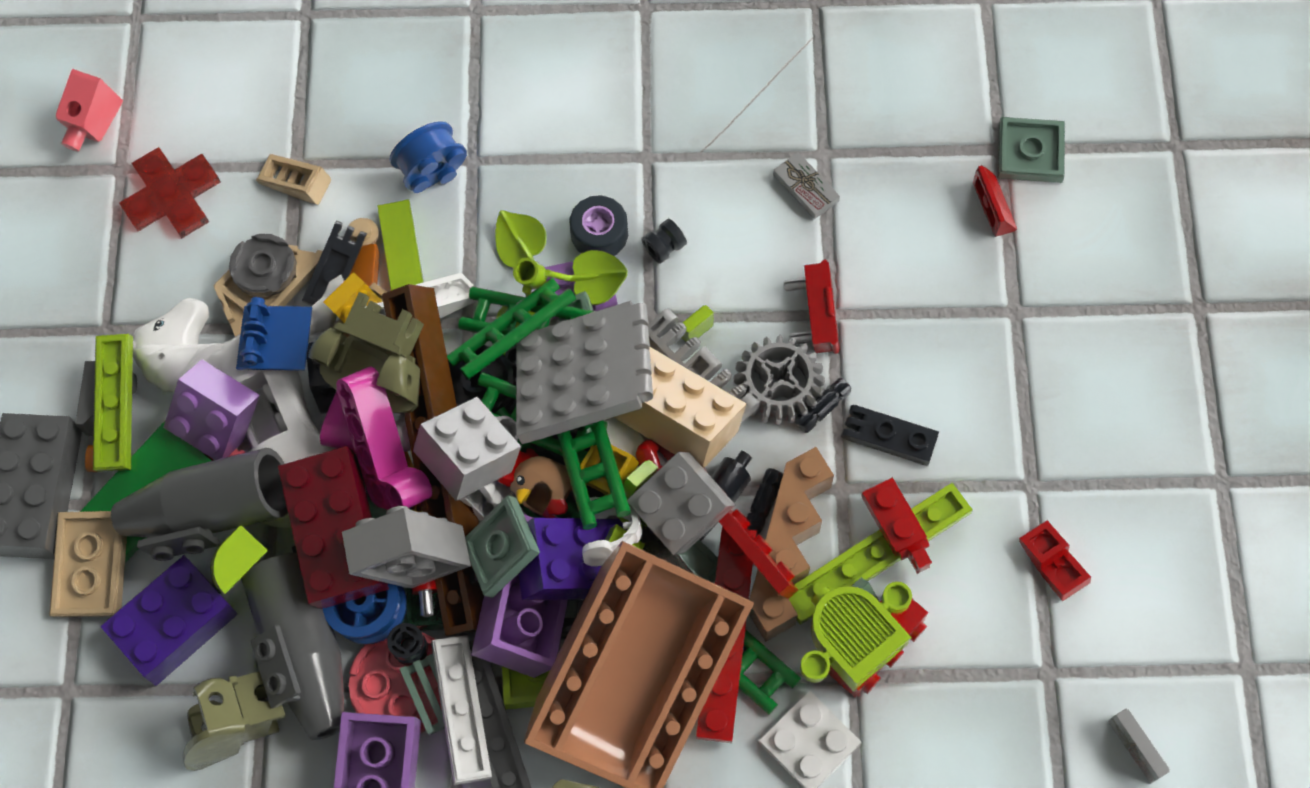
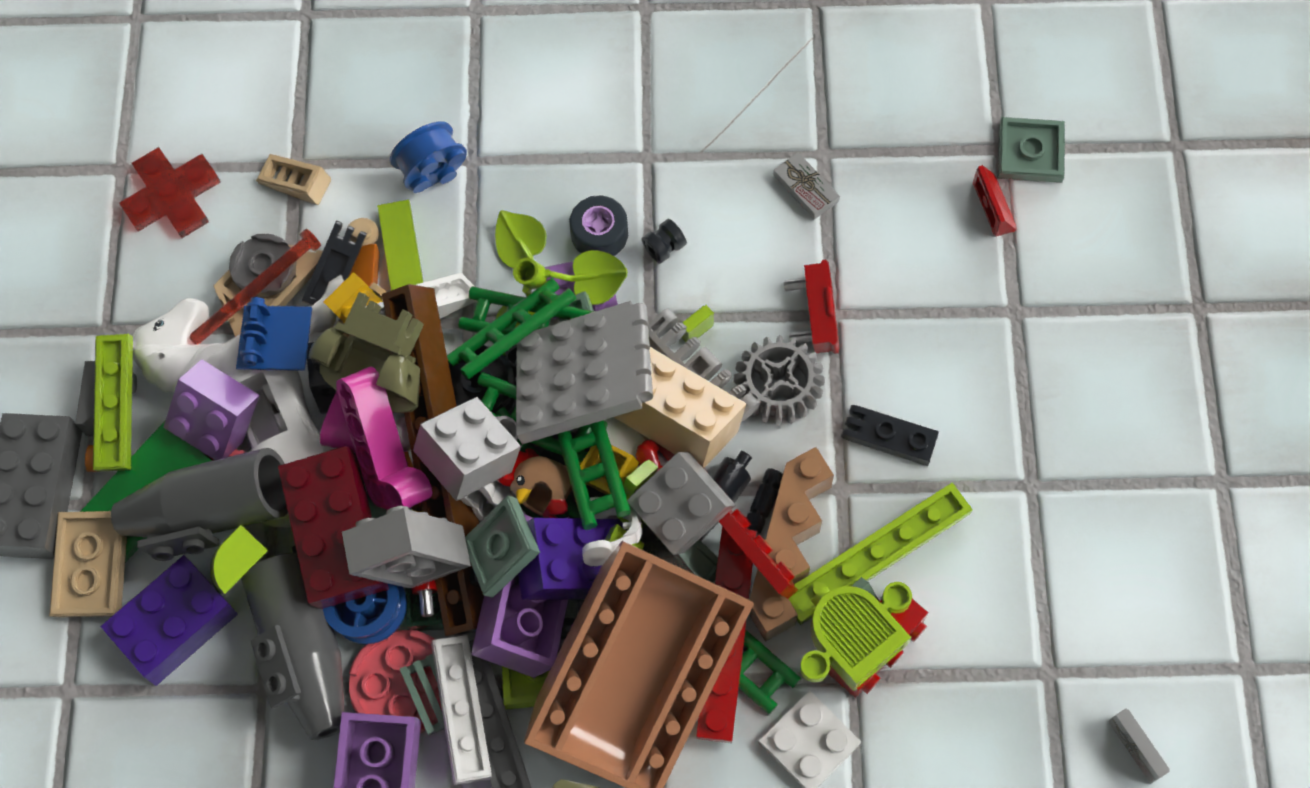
coral torso [56,69,123,152] -> none
olive piece [182,671,286,771] -> none
black wheel [387,623,428,666] -> none
black axle [795,378,852,433] -> none
red hinge [861,477,932,574] -> none
red slope [1019,520,1091,602] -> none
none -> clear red bar [189,228,321,345]

